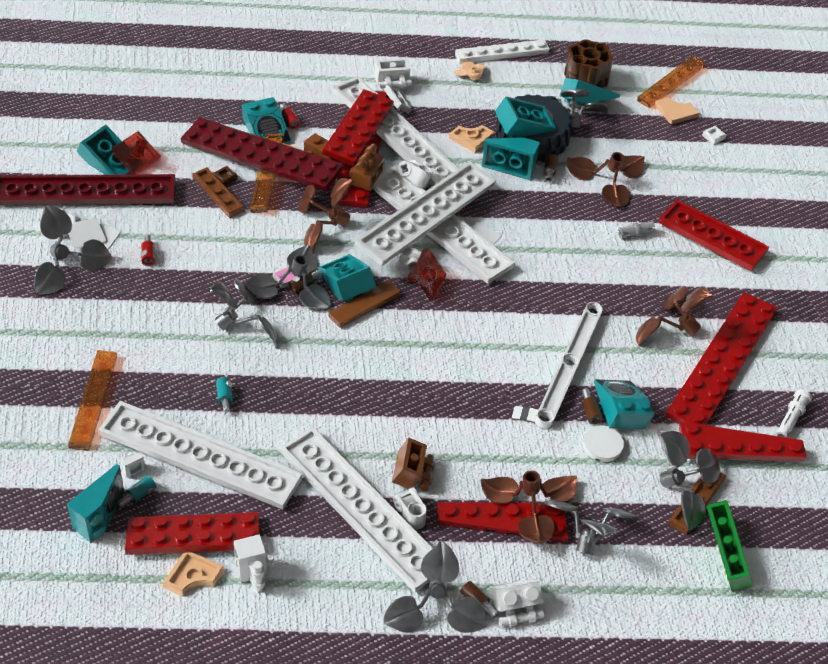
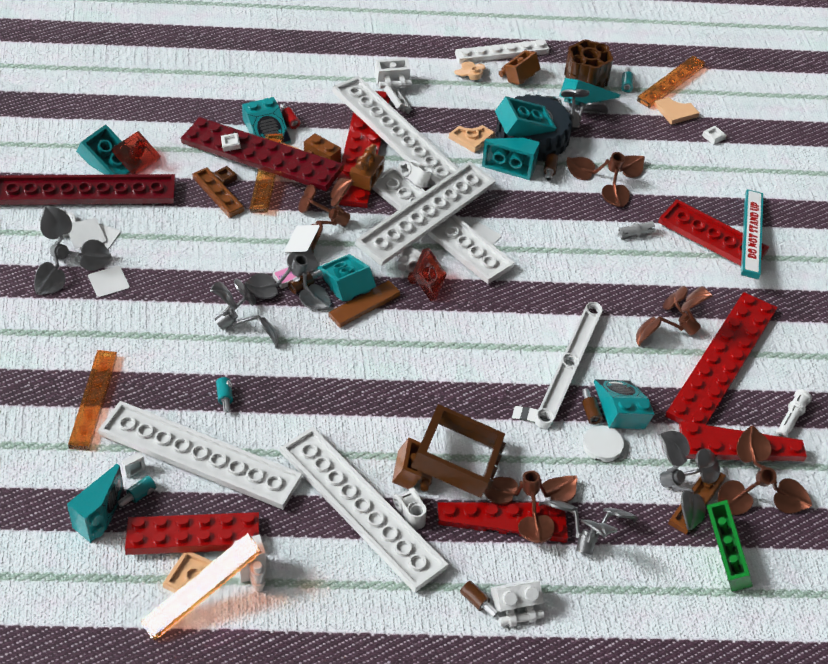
red piece [141,235,155,266] -> none
red plate [322,89,394,167] -> none
flat silver plant [384,540,487,633] -> none
none -> white sticker [88,266,129,297]
none -> tile [141,533,262,640]
none -> white tile [221,133,241,152]
none -> white sticker [285,225,320,252]
none -> reddish brown window [411,404,506,498]
none -> dark orange brick [499,50,541,85]
none -> teal piece [621,67,633,92]
none -> copper plant [718,425,812,515]
none -> tile [741,189,763,279]

